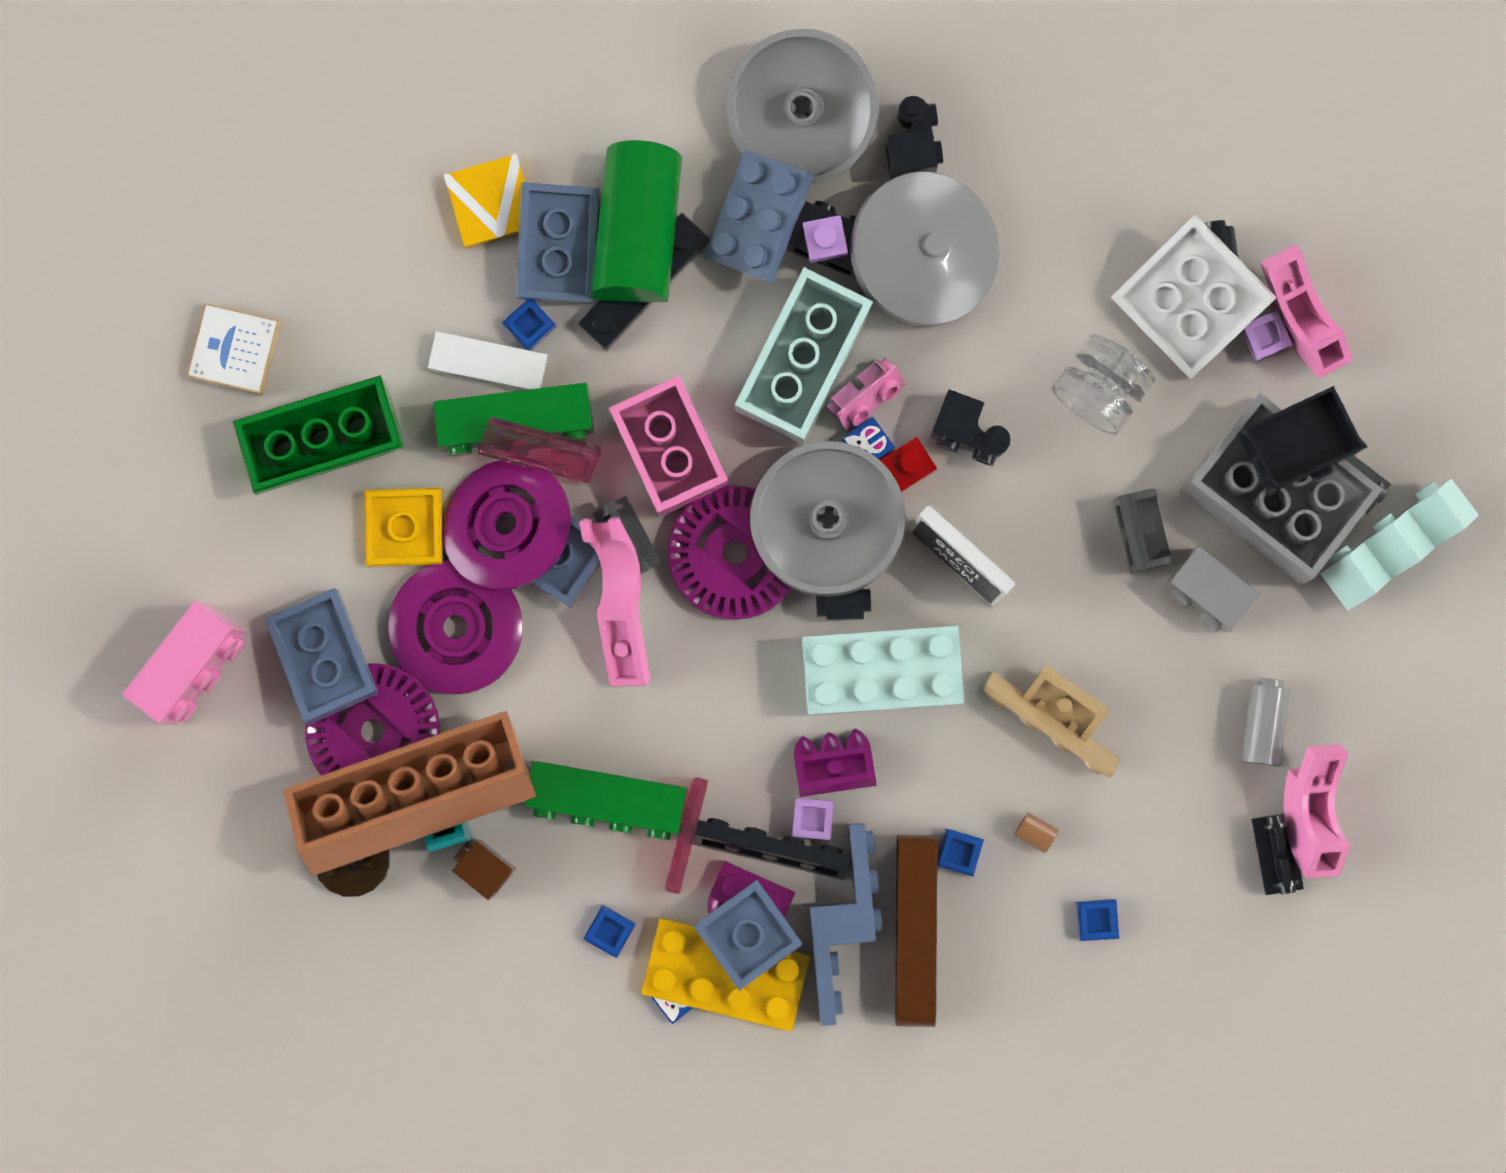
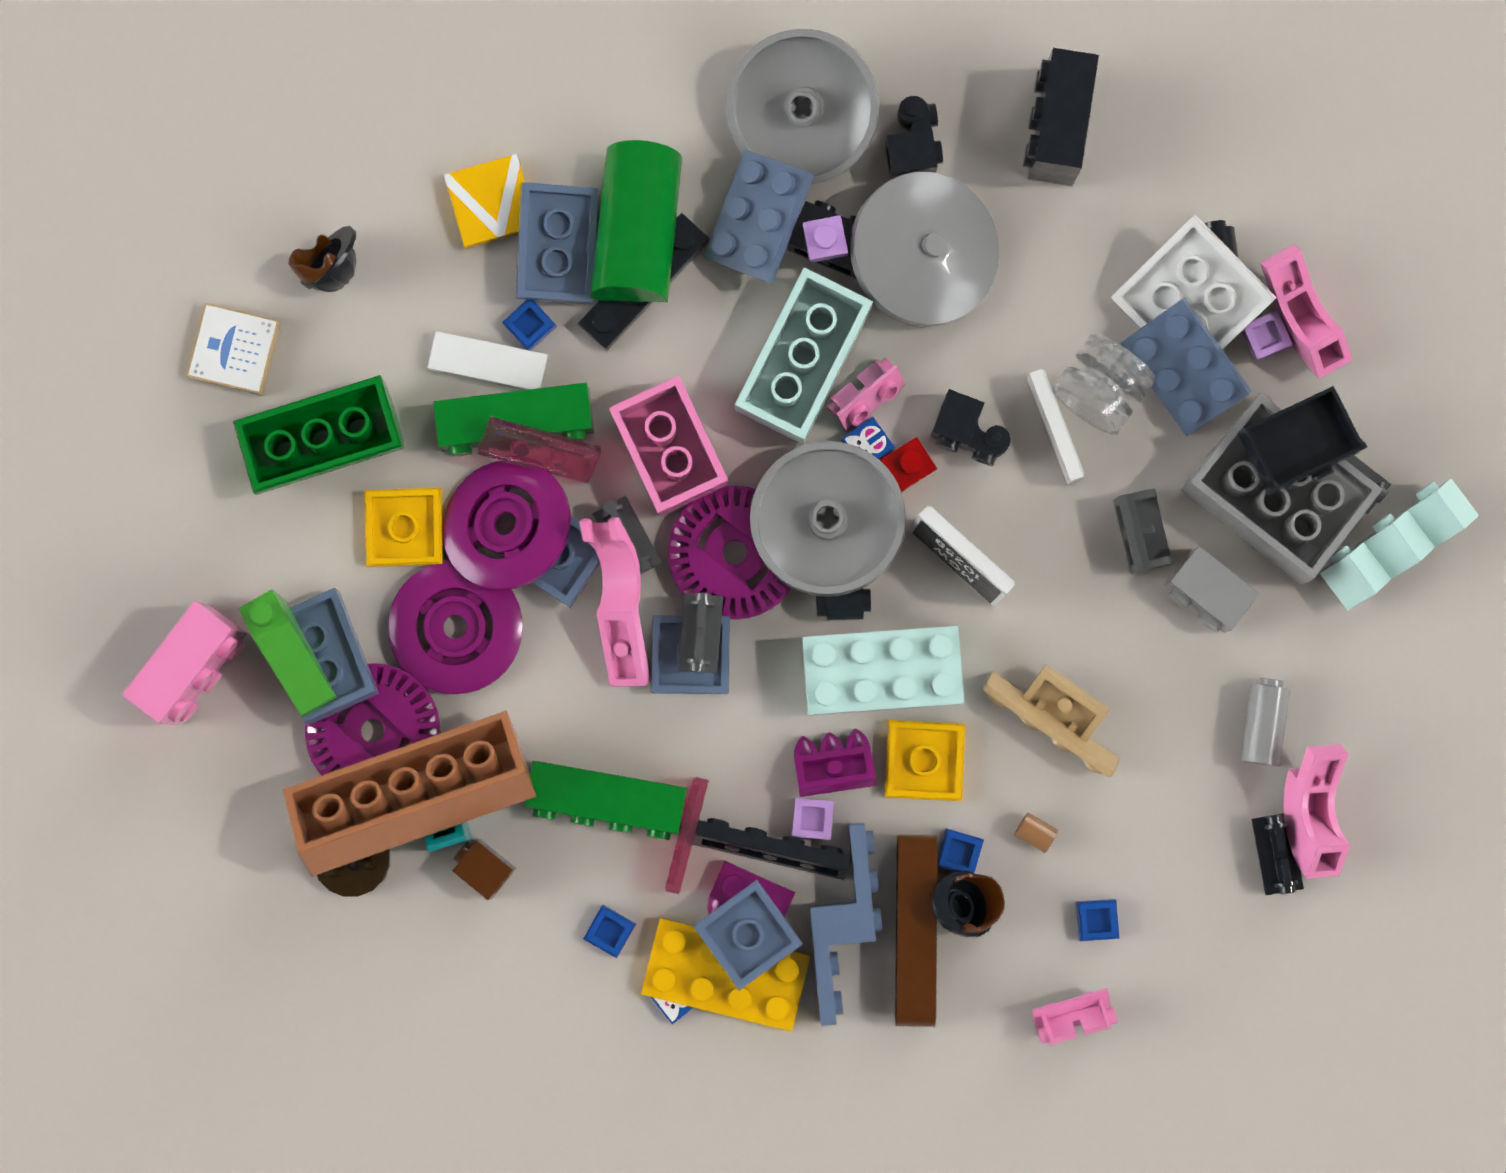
none -> bright green slope [238,589,337,717]
none -> black piece [288,226,356,292]
none -> sand blue plate [651,615,730,694]
none -> dark grey hinge [678,593,723,674]
none -> yellow tile [884,720,966,801]
none -> black piece [931,871,1005,937]
none -> black brick [1023,48,1099,186]
none -> white tile [1027,369,1085,485]
none -> bright pink hinge [1032,988,1117,1046]
none -> sand blue plate [1120,297,1252,436]

